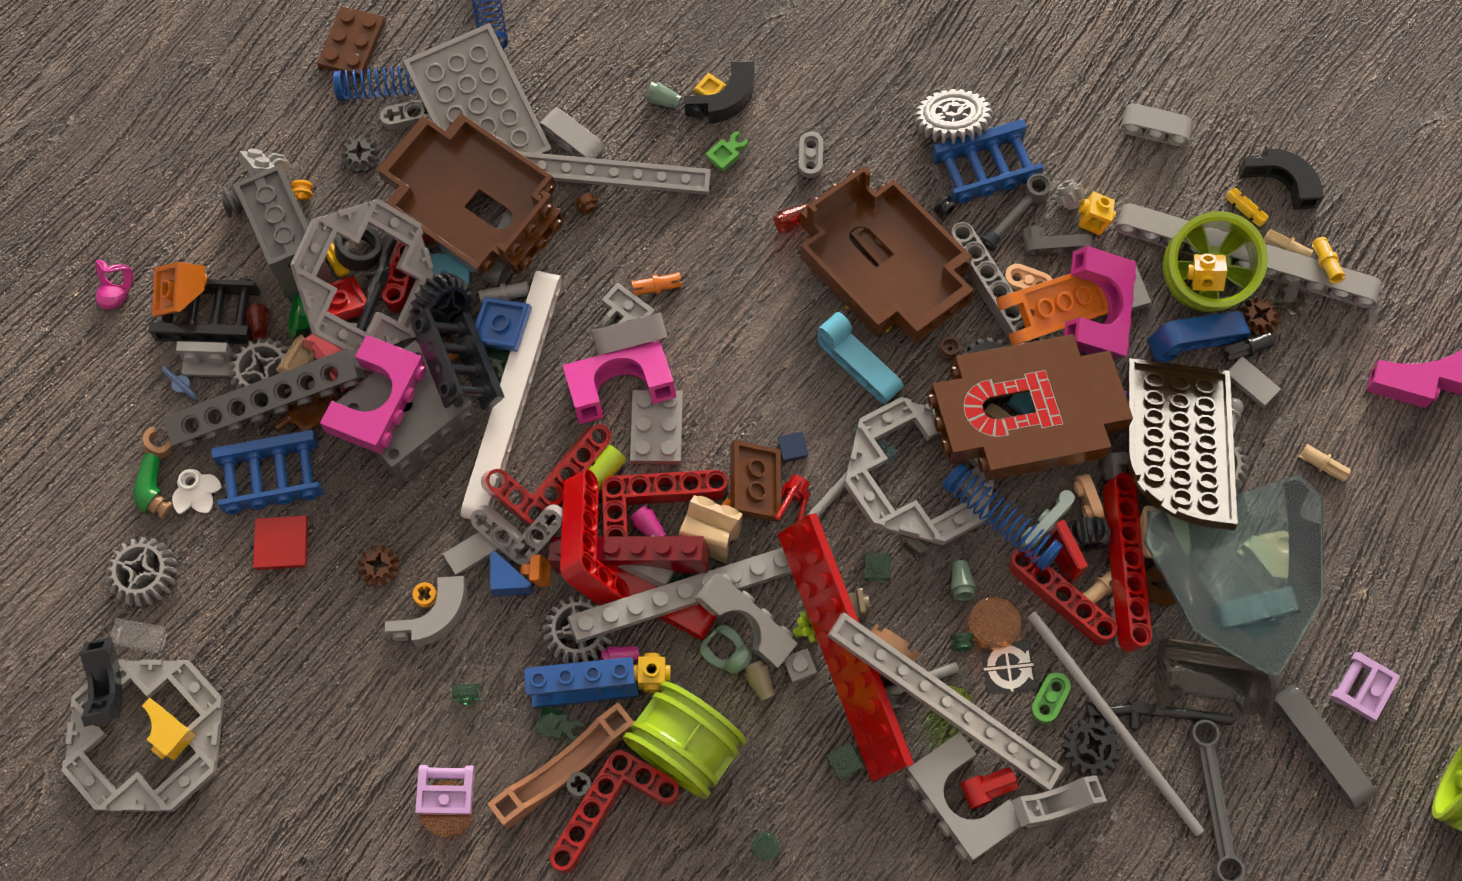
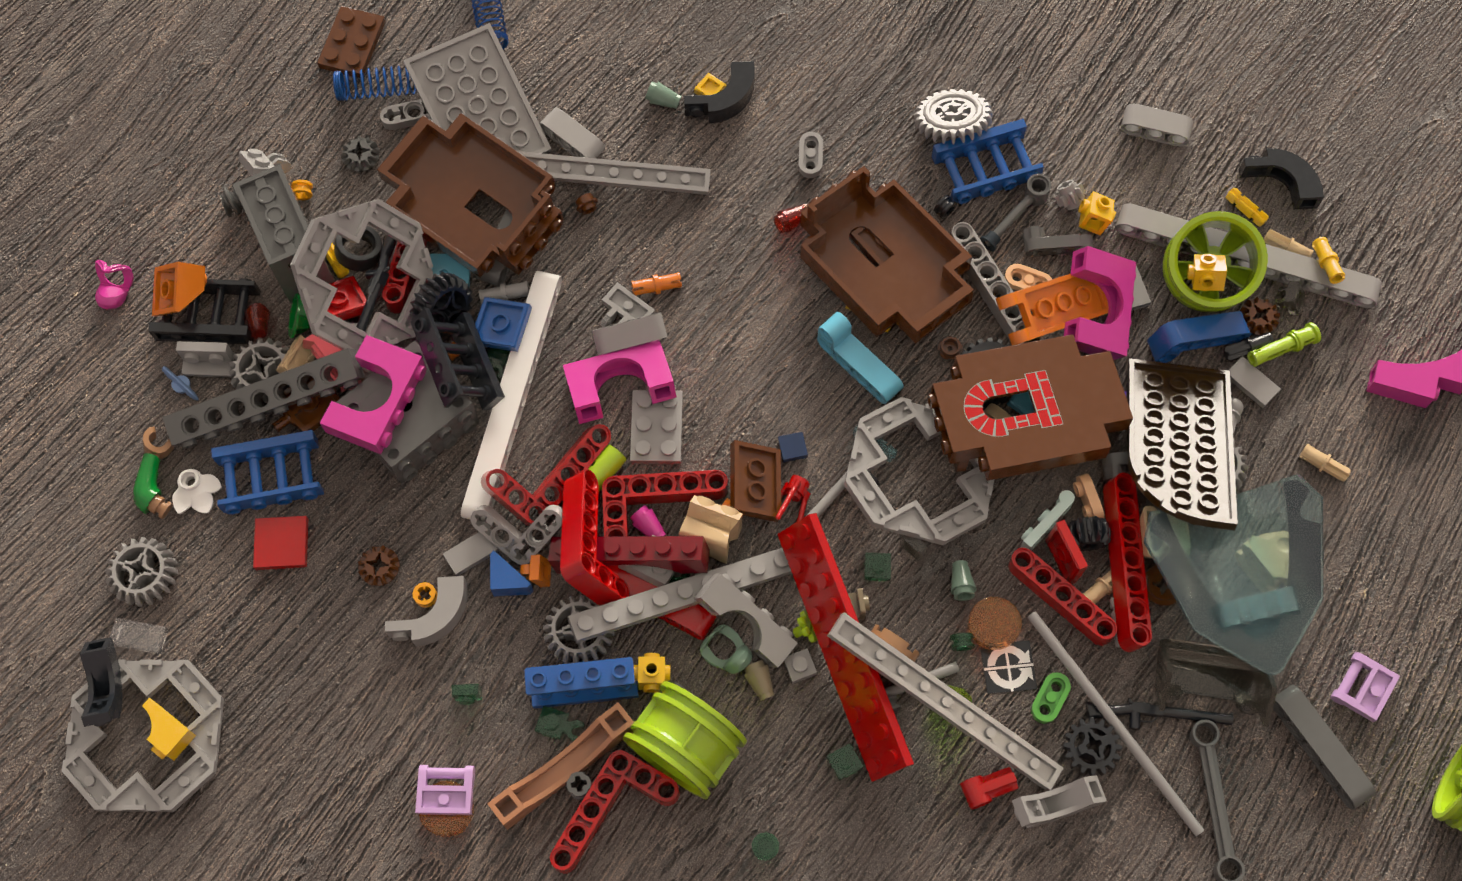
dark pink cone [600,646,640,663] -> none
bright green plate [706,131,748,173] -> none
light grey arch [905,732,1021,863] -> none
blue piece [942,462,1063,571] -> none
none -> lime pin [1247,322,1321,367]

